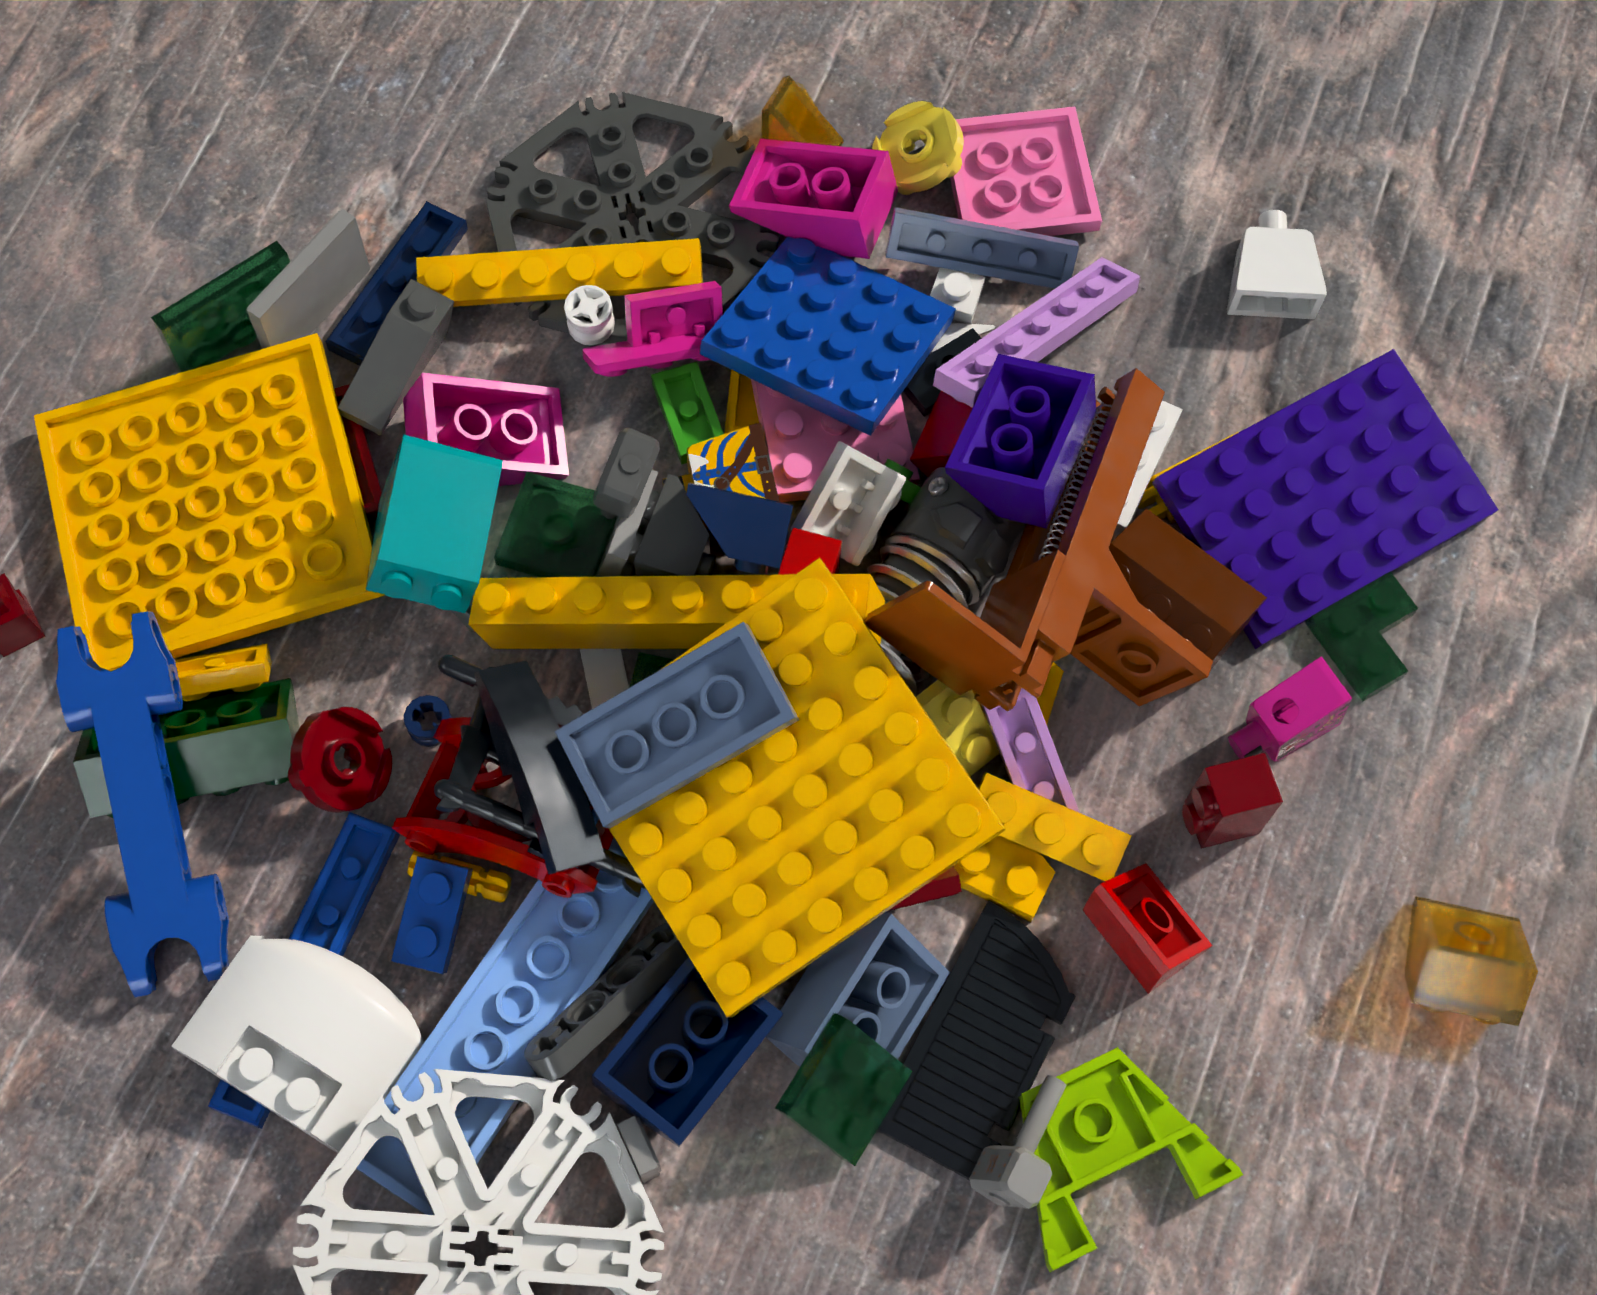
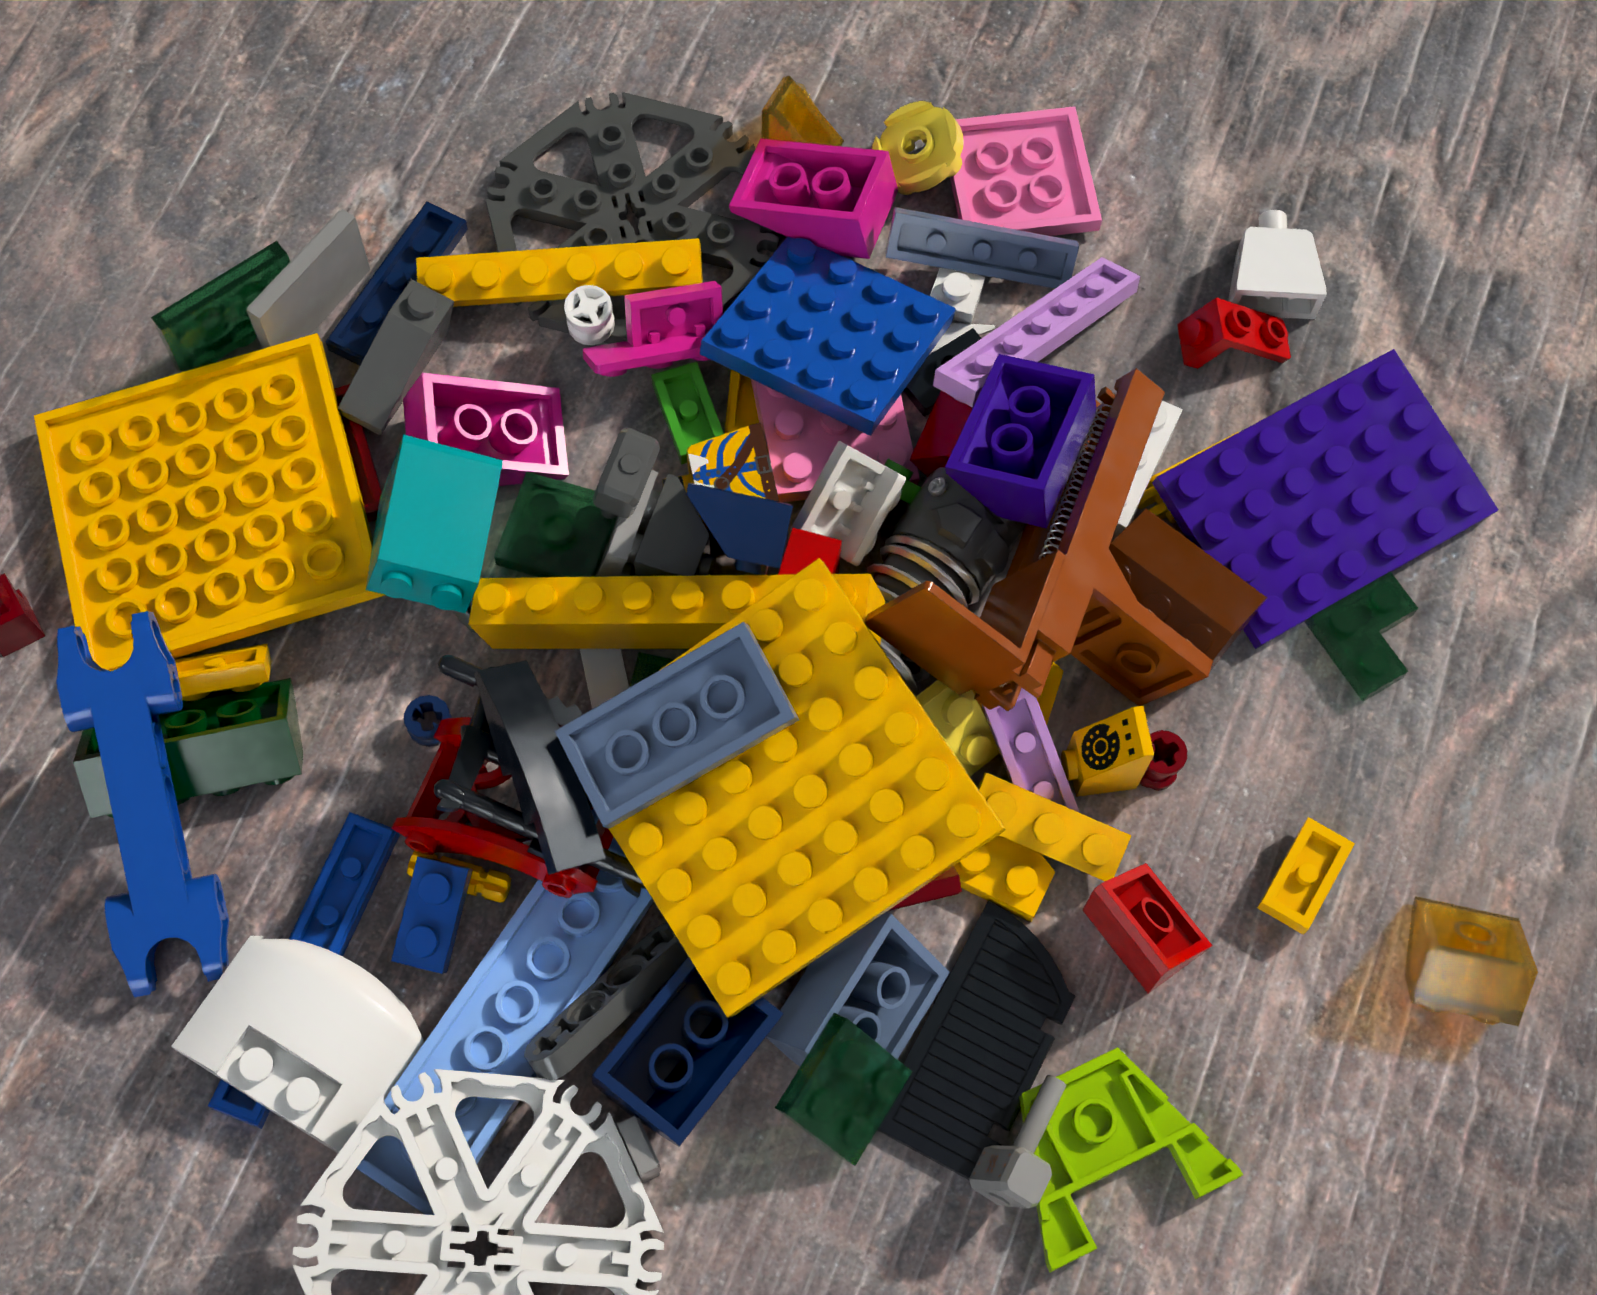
dark red plate [288,707,392,813] -> none
dark red brick [1182,753,1283,849] -> none
dark pink torso [1228,656,1352,762] -> none
none -> yellow slope [1061,706,1154,797]
none -> dark red bush [1140,730,1188,791]
none -> red bracket [1177,297,1291,369]
none -> yellow plate [1257,817,1355,935]

